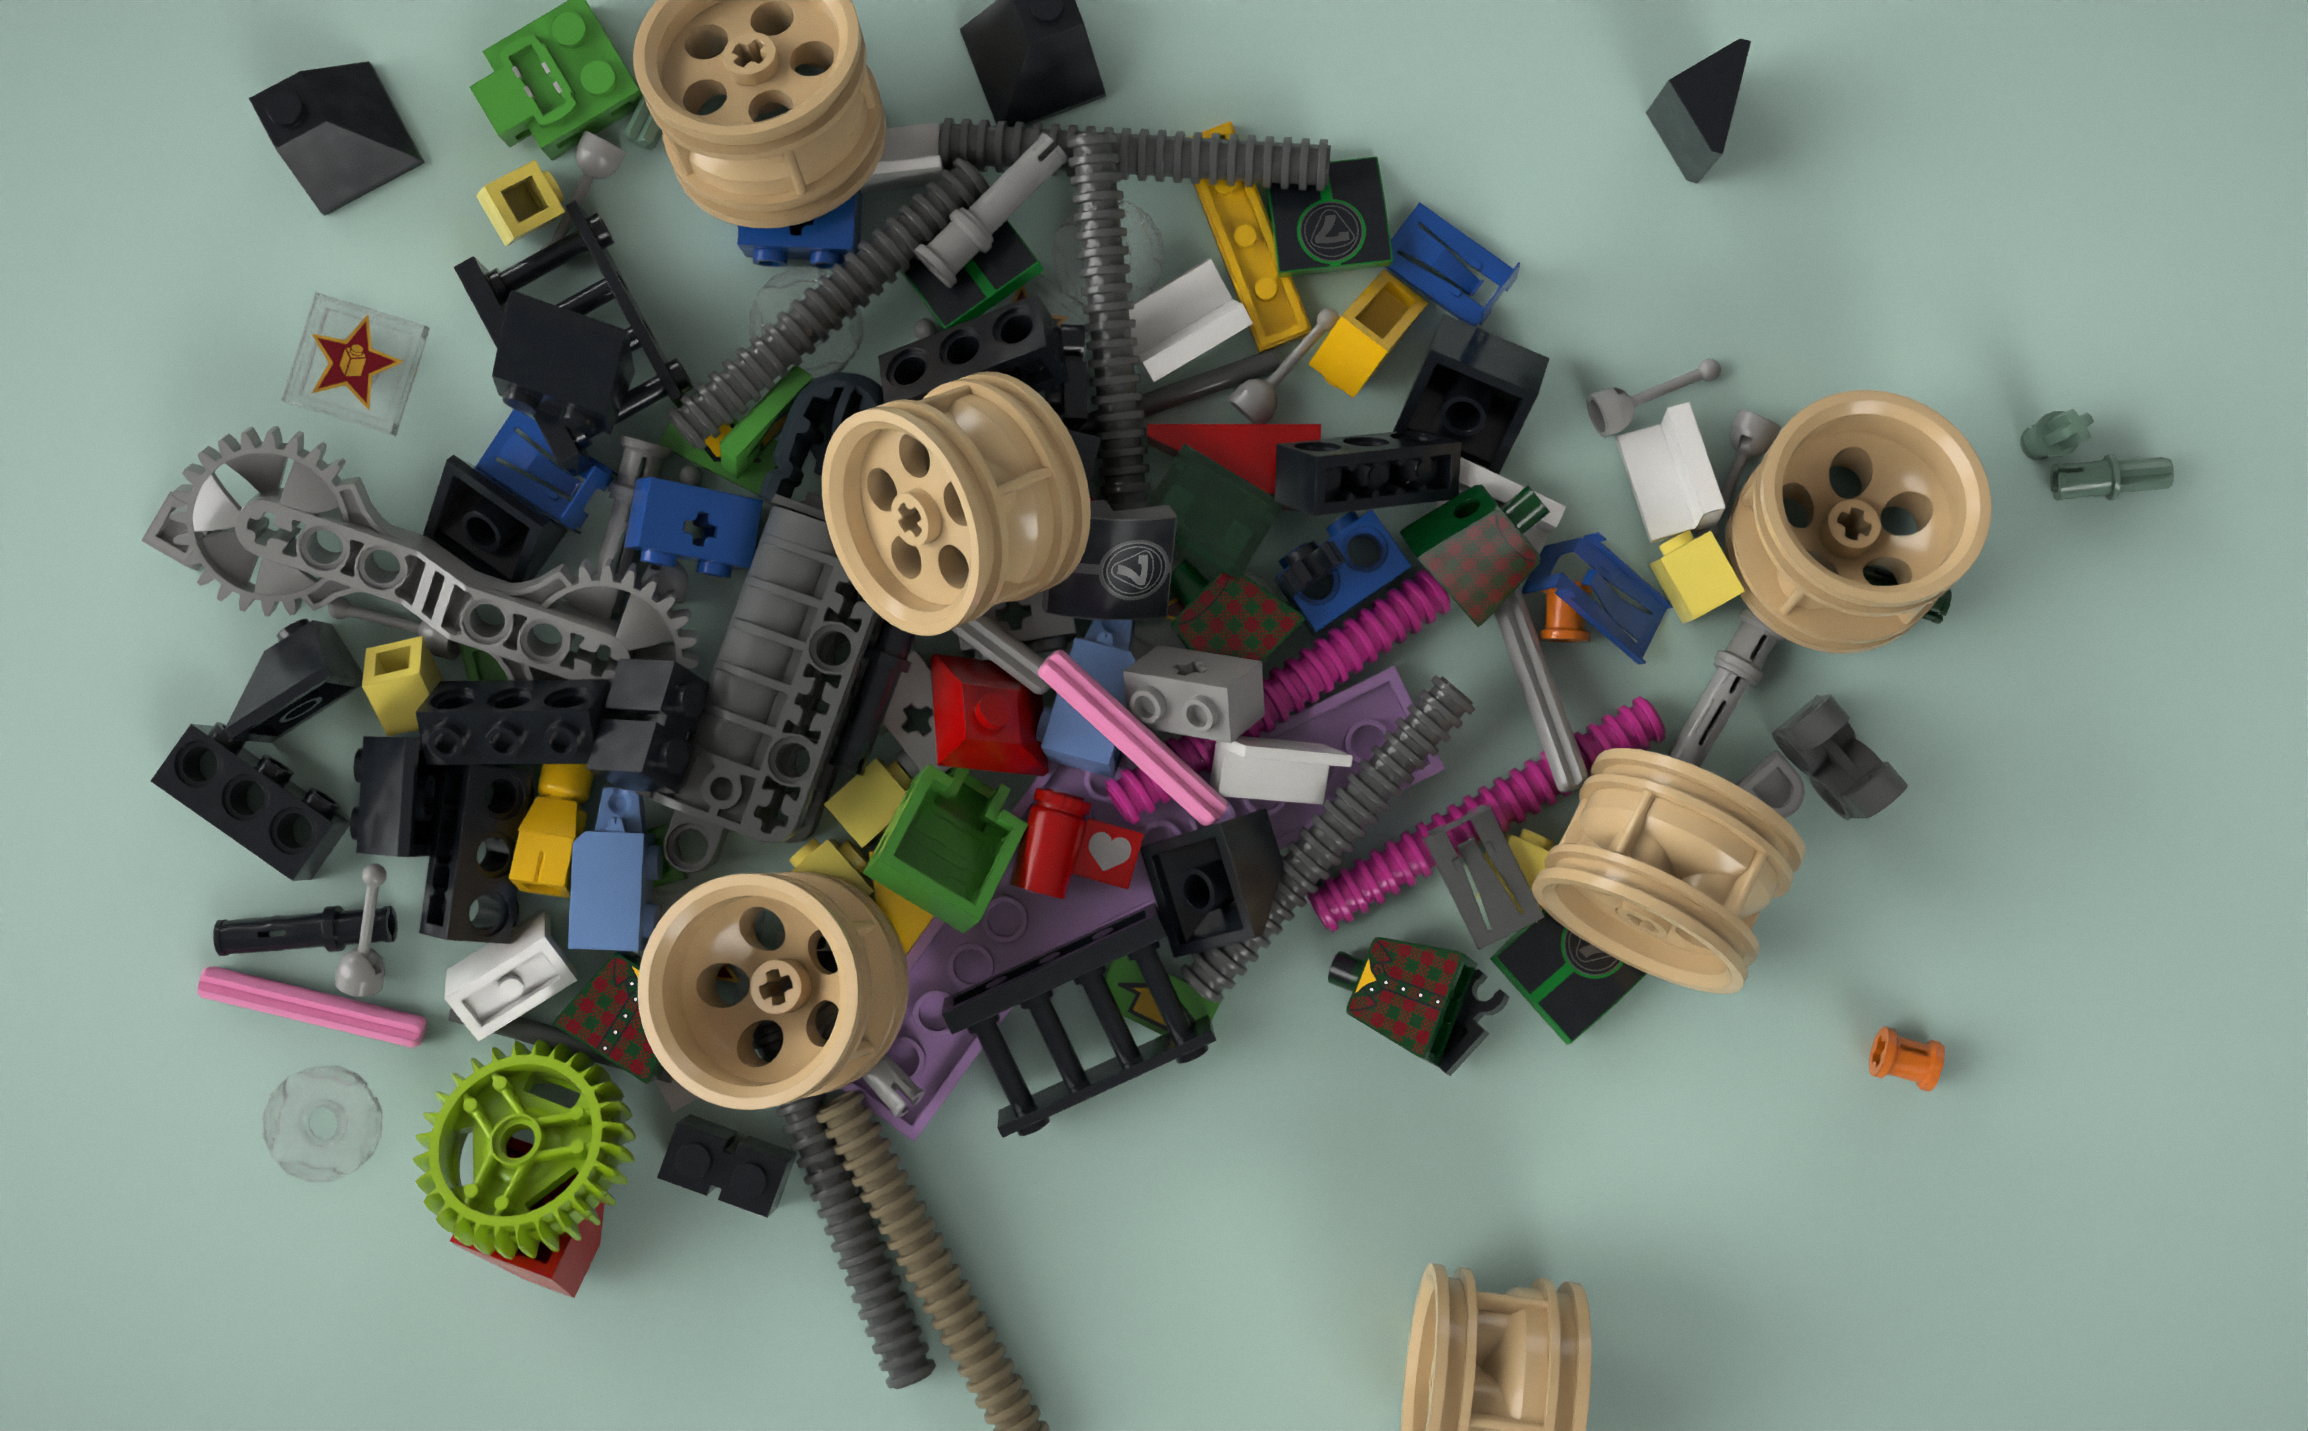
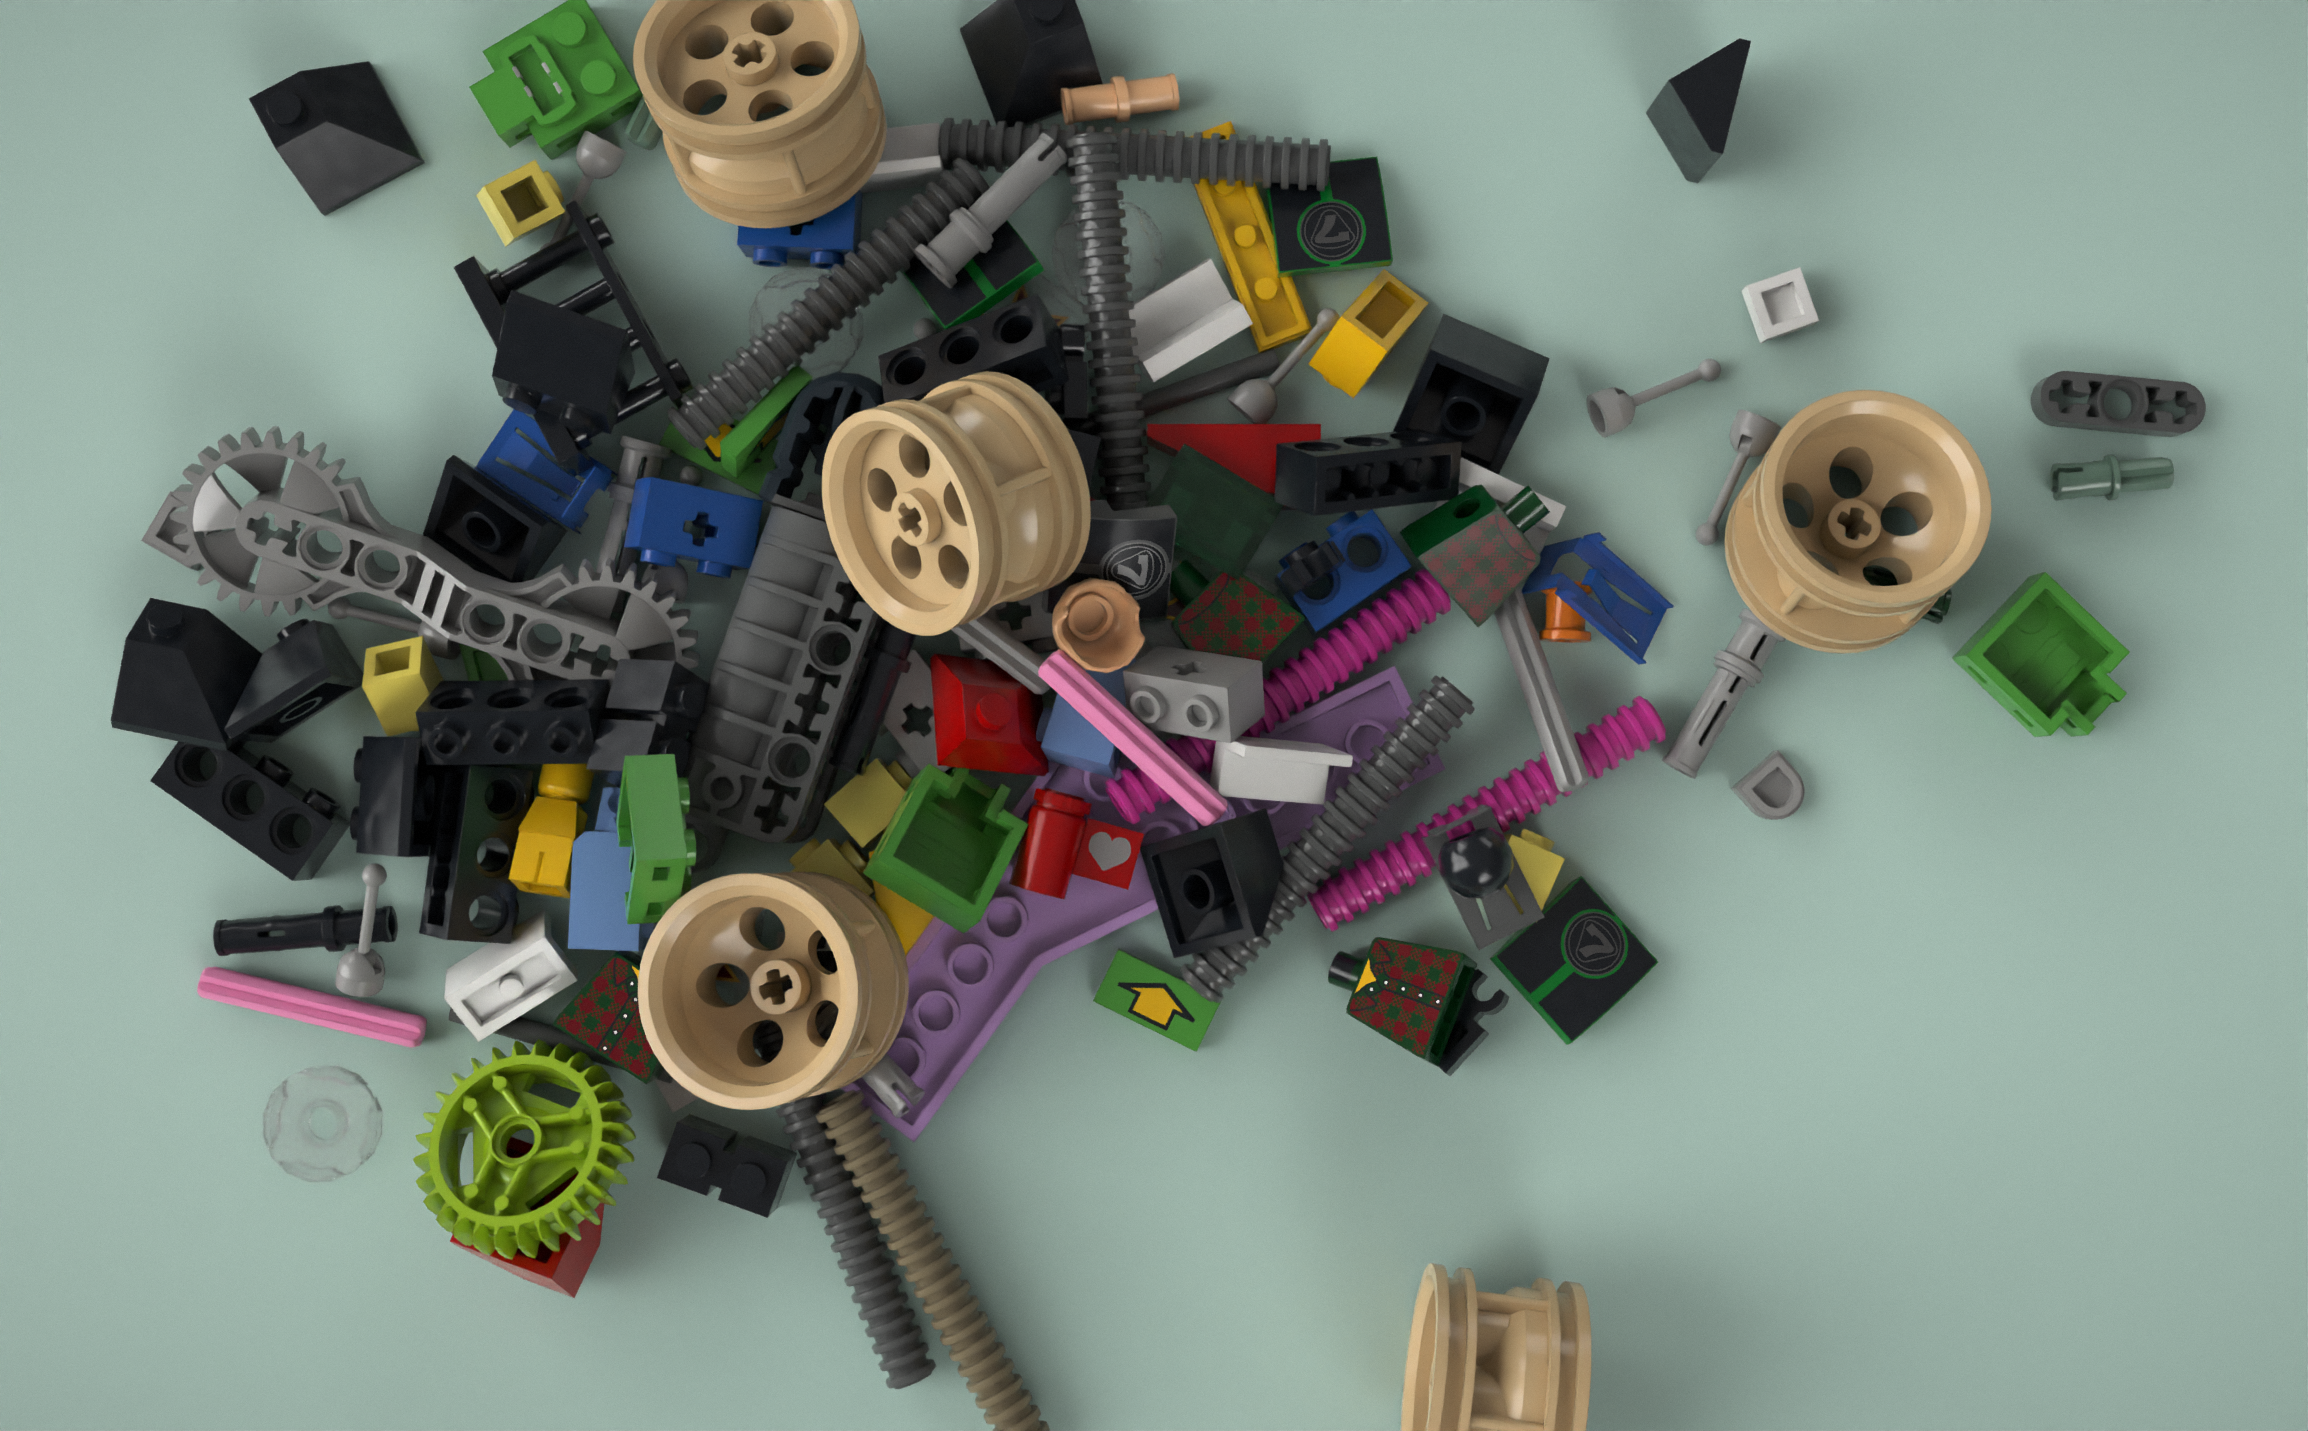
clear tile [281,292,430,436] -> none
black fence [942,902,1216,1138] -> none
blue piece [1384,202,1520,327] -> none
tan wheel [1532,748,1806,994] -> none
white panel [1616,402,1726,544] -> none
light yellow brick [1649,529,1745,624] -> none
dark grey piece [1772,694,1908,820] -> none
orange bush [1869,1026,1945,1092] -> none
sand green axle [2020,409,2094,460] -> none
none -> black slope [111,598,262,751]
none -> bright green piece [616,754,696,924]
none -> light nougat hair [1052,578,1145,673]
none -> light nougat pin [1060,73,1179,125]
none -> black piece [1438,827,1514,899]
none -> white plate [1741,267,1820,344]
none -> bright green piece [1952,572,2130,737]
none -> dark grey beam [2031,371,2206,437]

